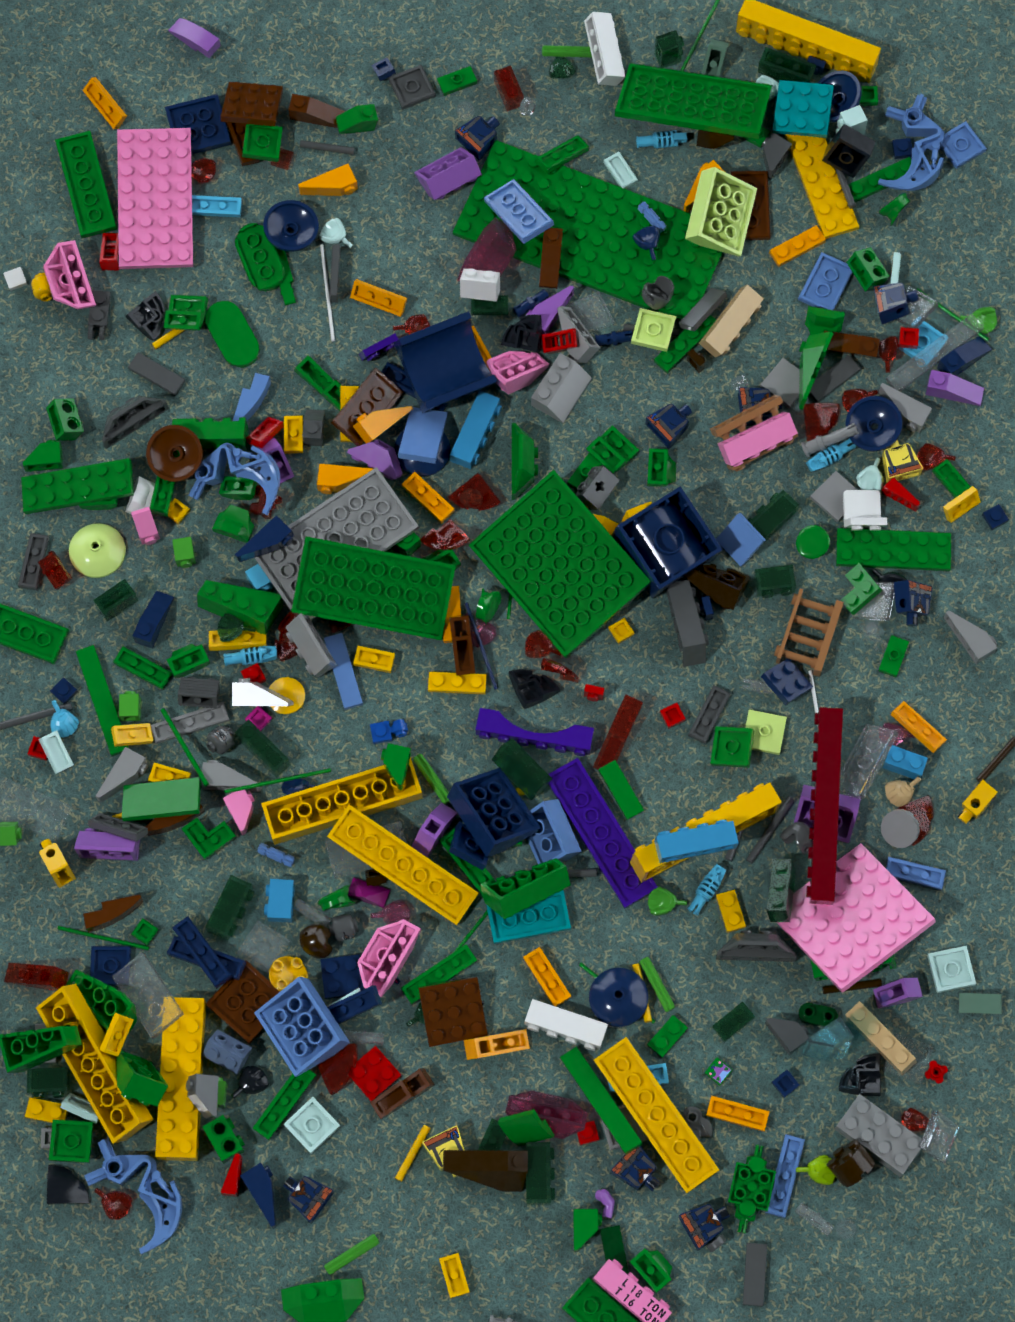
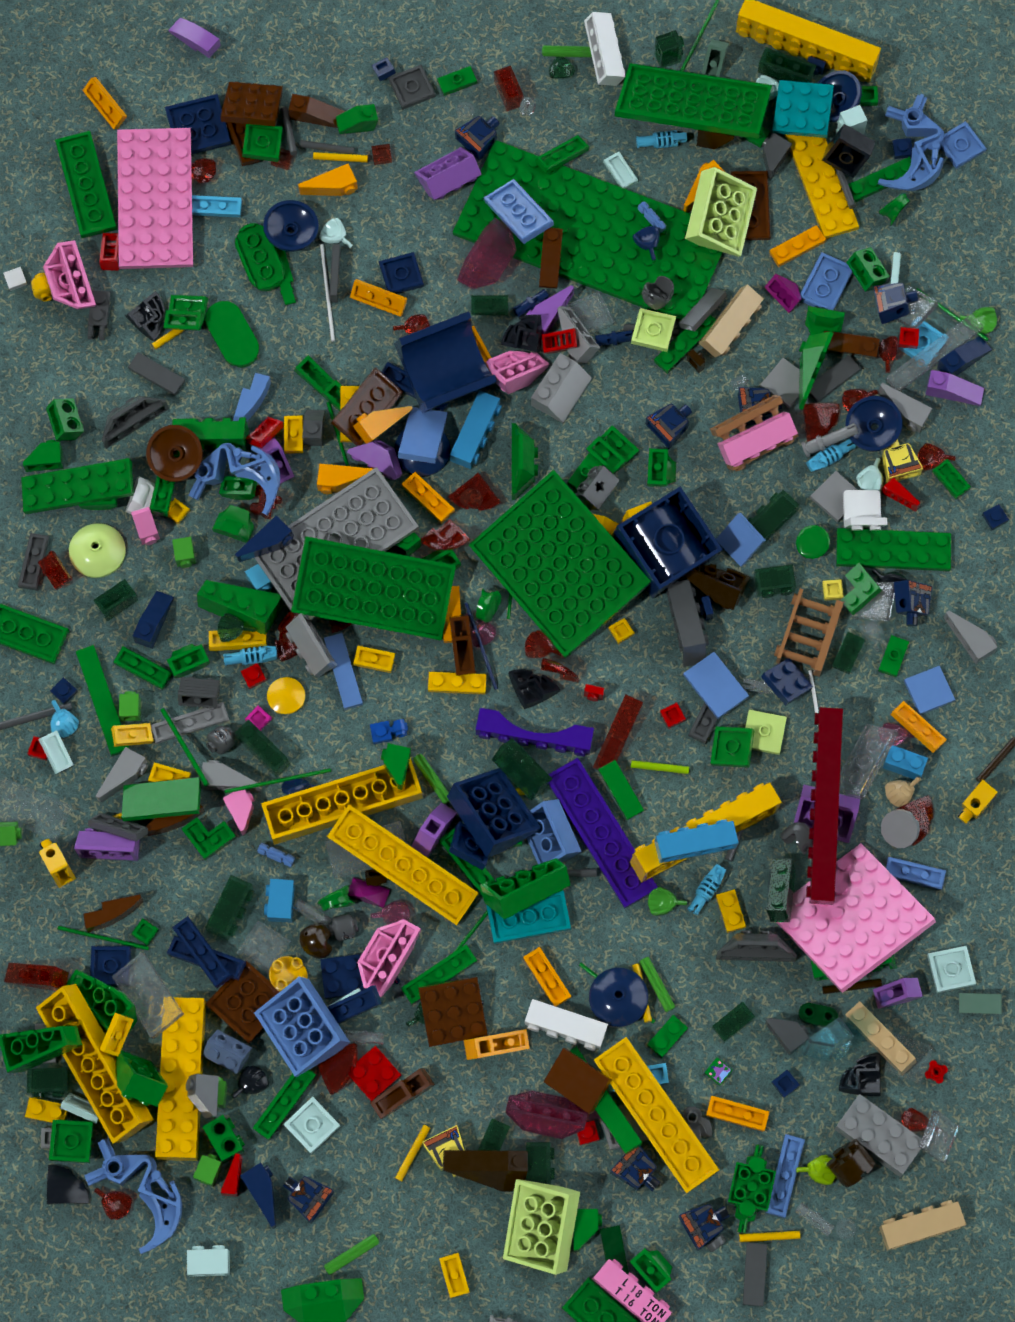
slope [232,678,294,706] -> none
dark purple plate [359,333,398,361] -> none
white brick [460,269,500,301] -> none
green slope [498,1109,554,1146] -> none
medium lavender arm [595,1189,615,1219] -> none
dark grey bar [746,796,794,864] -> none
yellow plate [943,486,981,523] -> none
none -> light aqua brick [187,1245,230,1277]
none -> bright green brick [193,1154,223,1187]
none -> dark grey bar [280,107,297,155]
none -> yellow bar [313,152,368,163]
none -> green axle [326,402,349,466]
none -> clear red tile [371,144,392,165]
none -> dark blue tile [379,252,424,294]
none -> yellowish green slope [503,1179,580,1275]
none -> reddish brown tile [544,1048,612,1114]
none -> lime bar [631,760,689,774]
none -> medium blue tile [683,652,749,719]
none -> yellow bar [739,1231,800,1242]
none -> magenta slope [764,274,801,313]
none -> light yellow tile [822,579,844,601]
none -> clear green plate [832,632,865,674]
none -> tan brick [879,1200,966,1251]
none -> medium blue tile [904,666,955,715]

